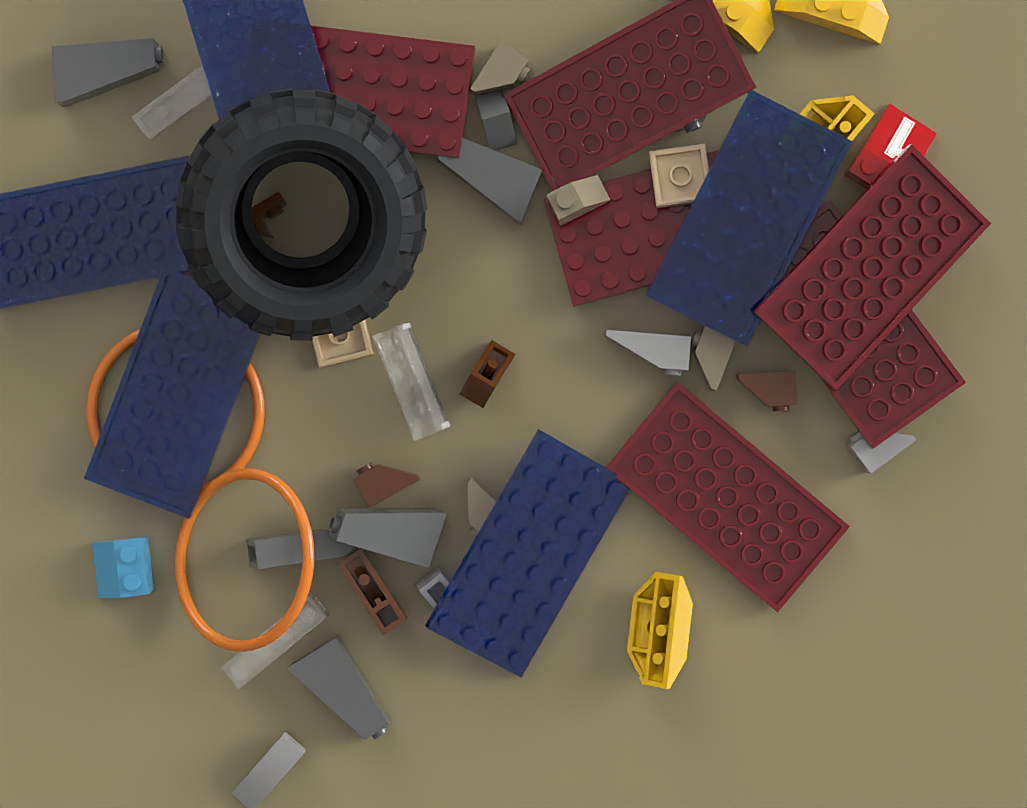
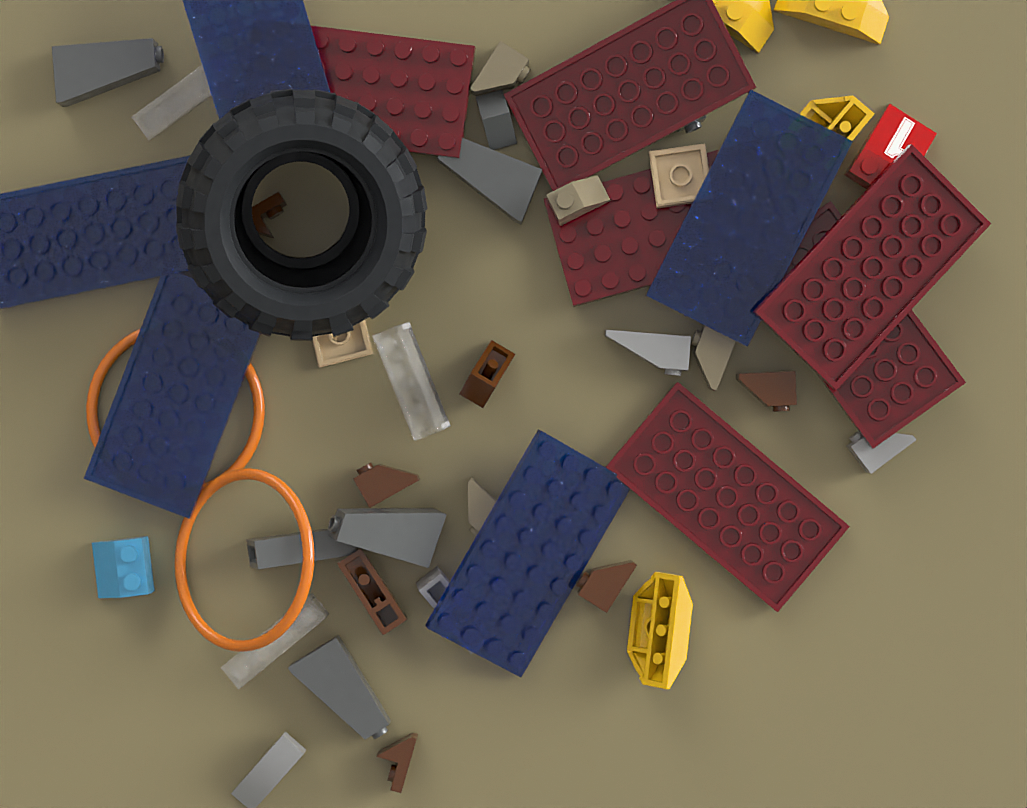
none -> reddish brown slope [377,733,418,793]
none -> reddish brown slope [576,560,637,613]

